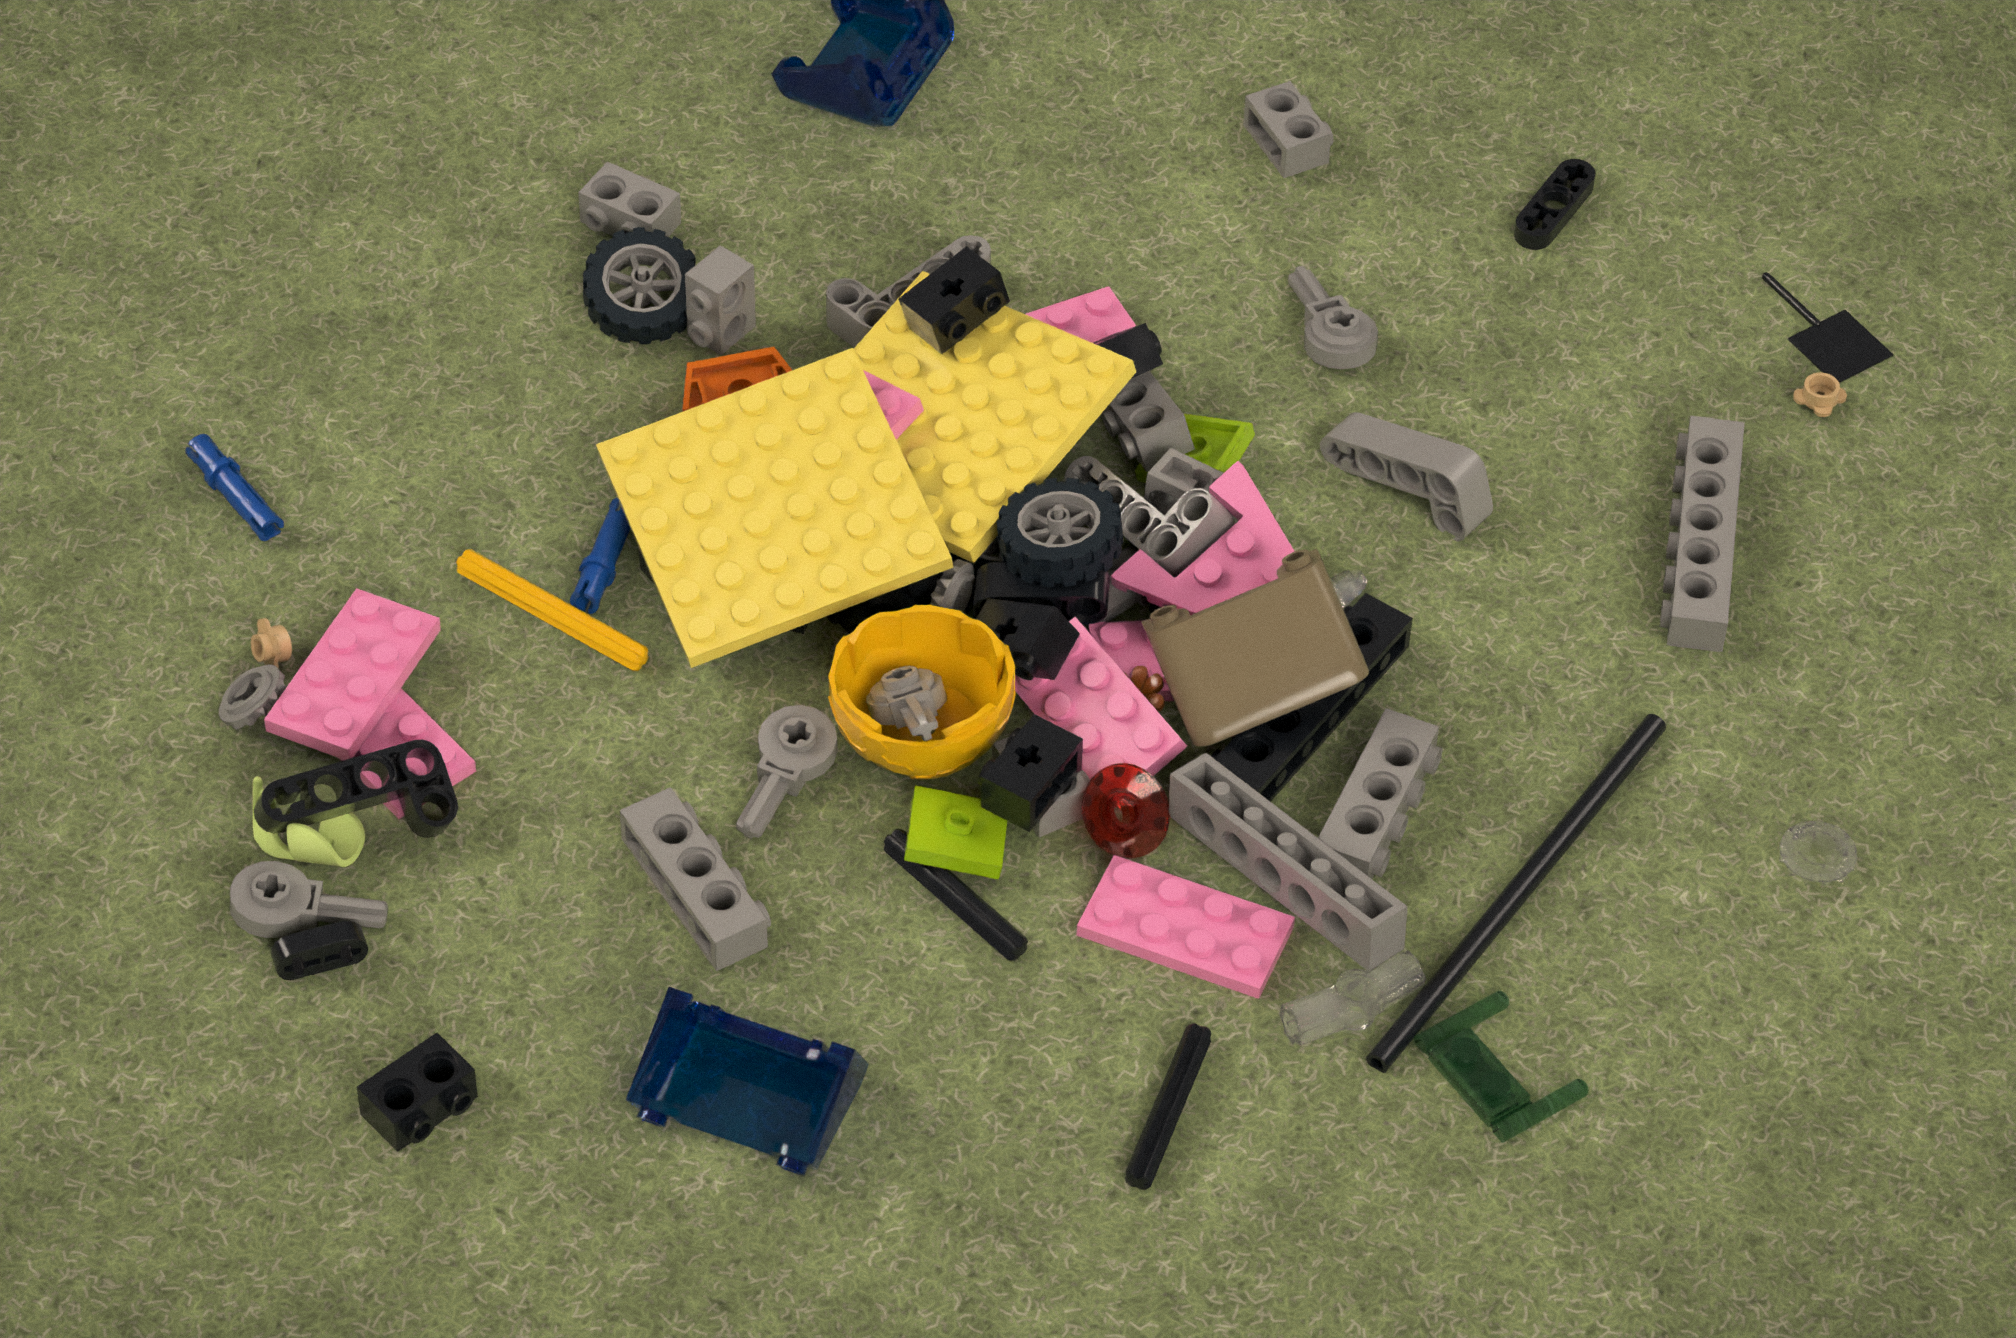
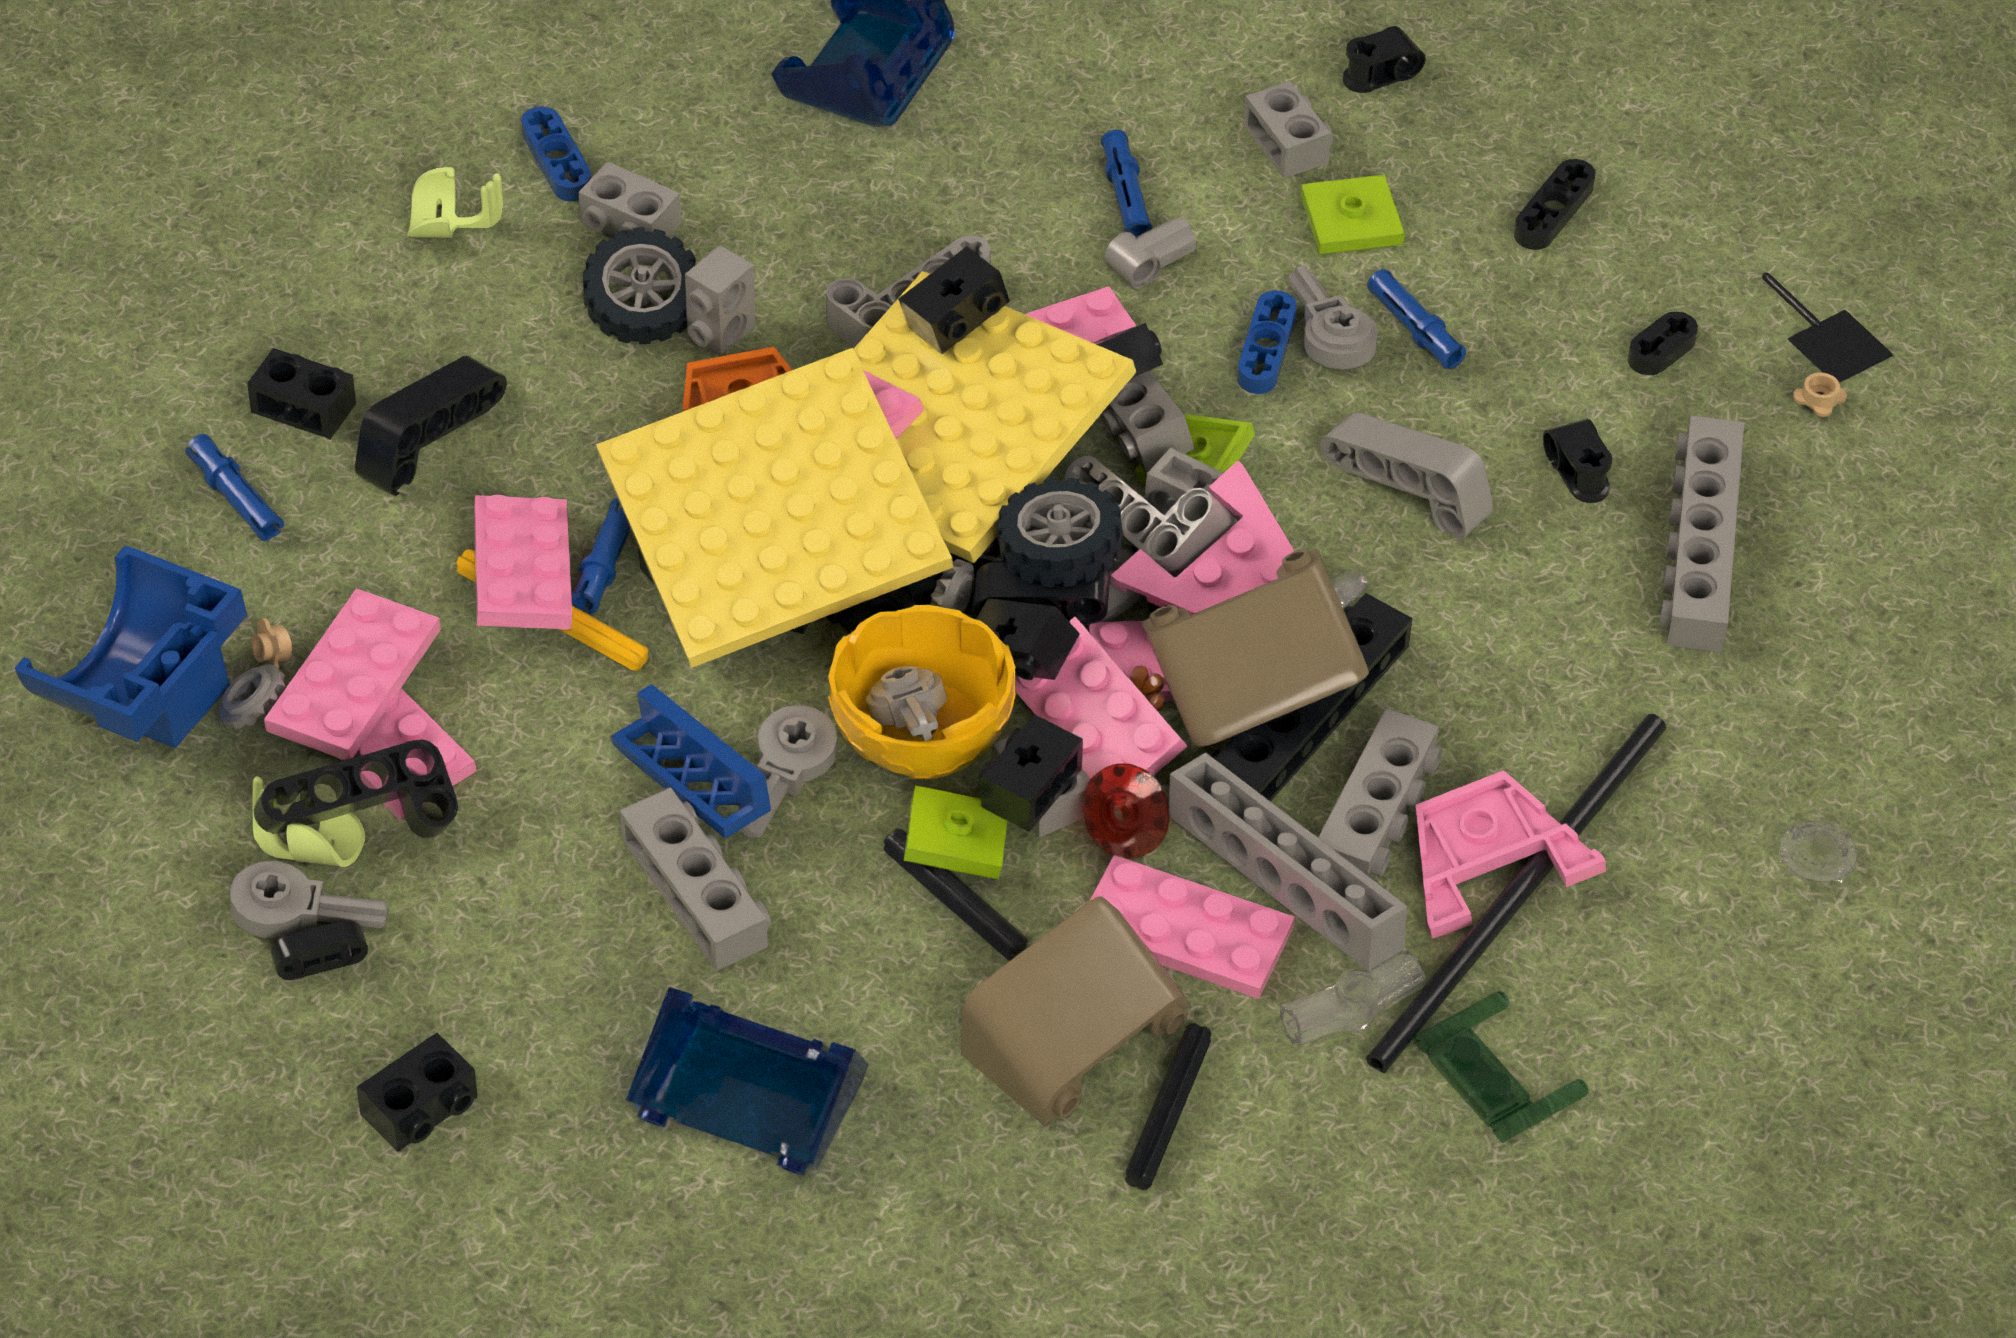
none -> blue piece [15,546,247,748]
none -> black brick [247,348,356,440]
none -> black beam [355,355,507,496]
none -> yellowish green helmet [407,167,503,238]
none -> bright pink plate [474,495,572,629]
none -> blue beam [522,106,591,201]
none -> blue fence [611,684,771,839]
none -> dark tan windscreen [961,896,1188,1127]
none -> blue pin [1101,130,1153,237]
none -> light grey piece [1104,217,1196,289]
none -> blue beam [1237,290,1297,394]
none -> lime plate [1300,174,1405,254]
none -> black piece [1343,26,1426,93]
none -> blue pin [1367,269,1466,369]
none -> bright pink wing [1415,770,1606,939]
none -> black piece [1543,419,1612,503]
none -> black beam [1628,311,1698,375]

